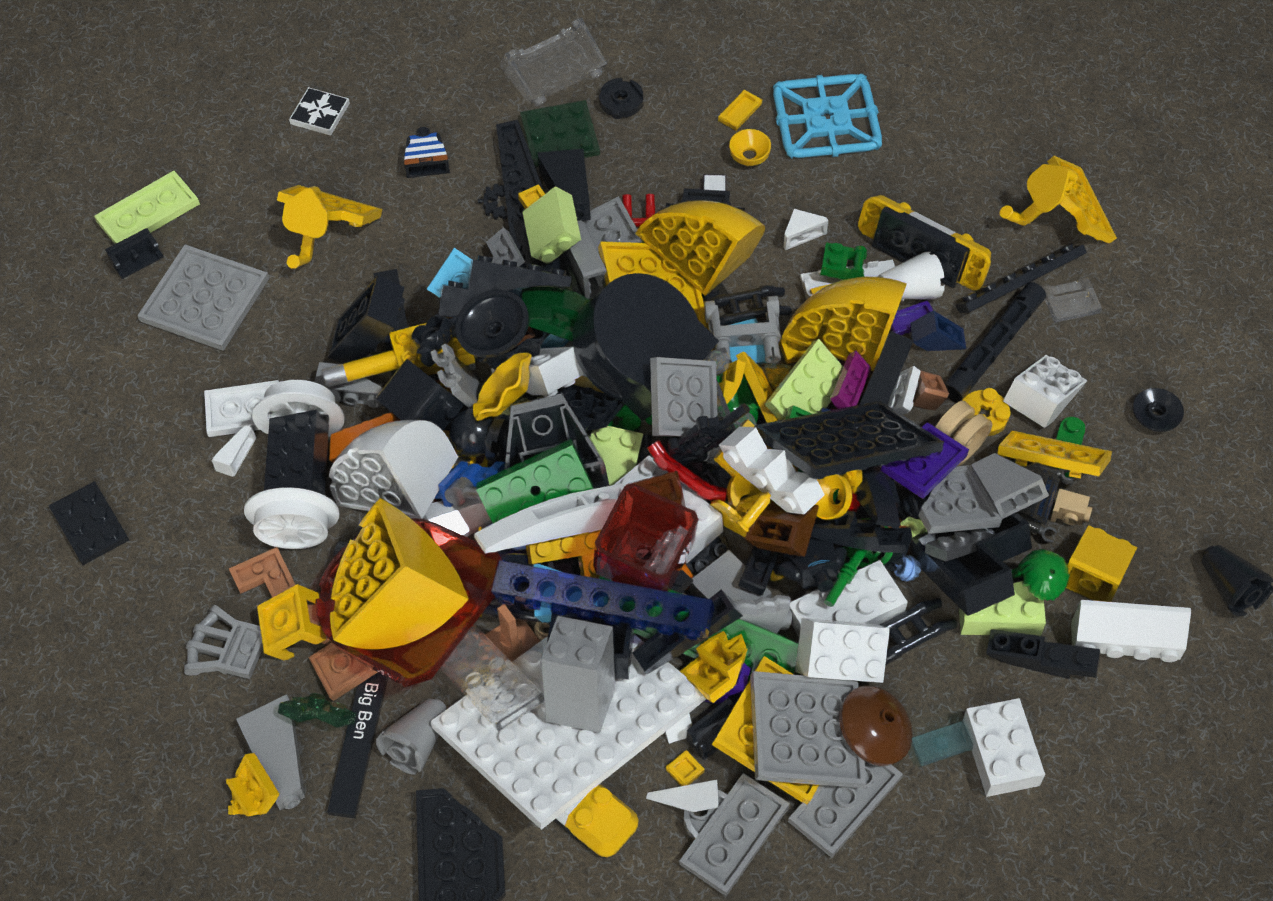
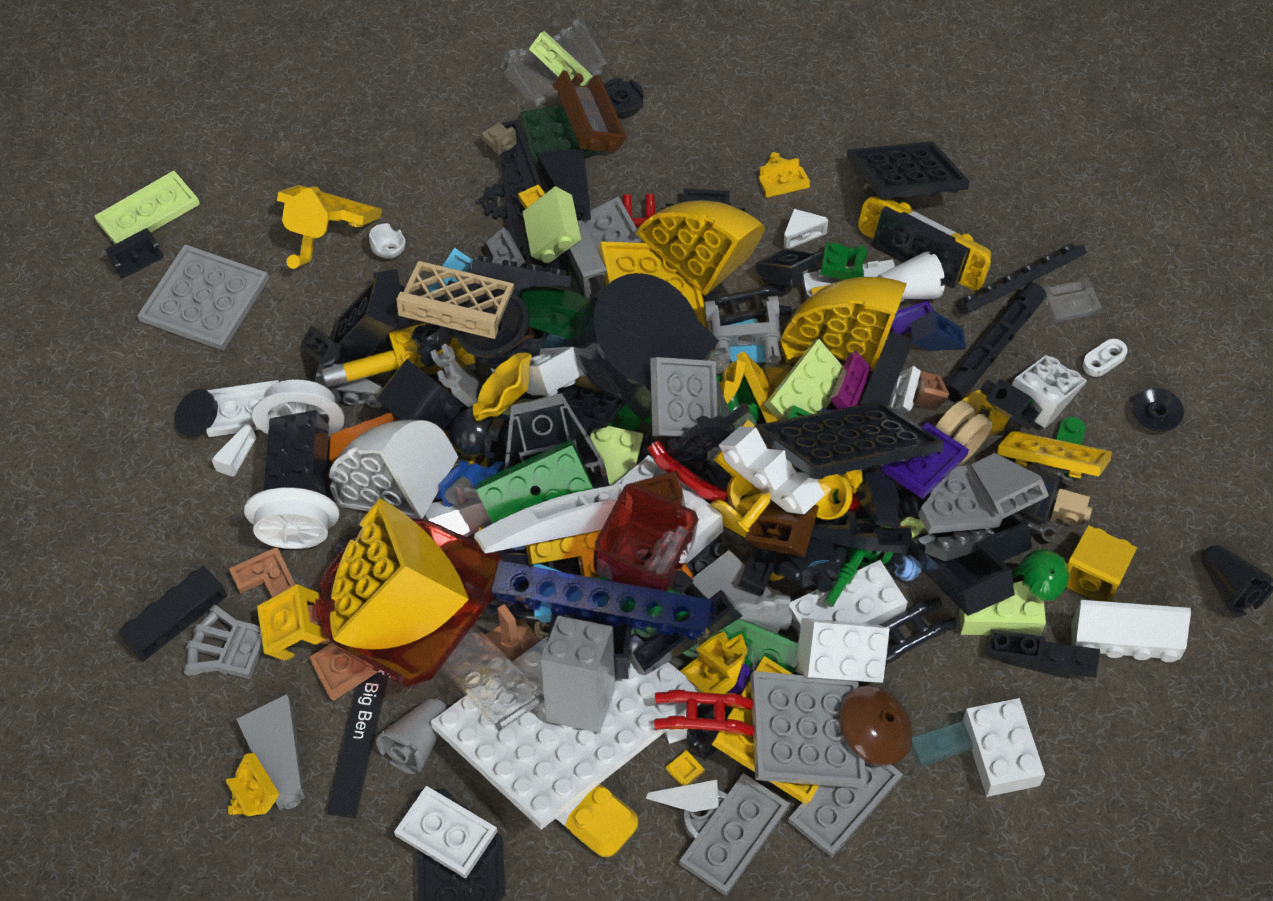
black plate [48,481,129,565] -> none
clear green plate [278,693,357,728] -> none
tile [289,87,350,135] -> none
torso [404,127,450,178] -> none
white tile [703,174,726,191] -> none
yellow tile [718,90,762,131] -> none
yellow piece [729,129,771,166] -> none
medium azure plate [773,73,882,158] -> none
yellow plate [999,156,1117,243] -> none
none -> black brick [118,565,227,662]
none -> black tile [174,389,218,438]
none -> black plate [301,325,342,367]
none -> white hair [369,223,406,259]
none -> white plate [394,786,497,878]
none -> tan fence [397,261,514,339]
none -> dark tan bracket [481,122,517,155]
none -> yellowish green plate [529,31,593,86]
none -> reddish brown door [552,70,627,152]
none -> red piece [654,690,754,736]
none -> black slope [755,248,823,288]
none -> yellow slope [759,152,810,198]
none -> black piece [847,141,969,200]
none -> black torso [981,379,1043,430]
none -> white plate [1083,339,1127,377]

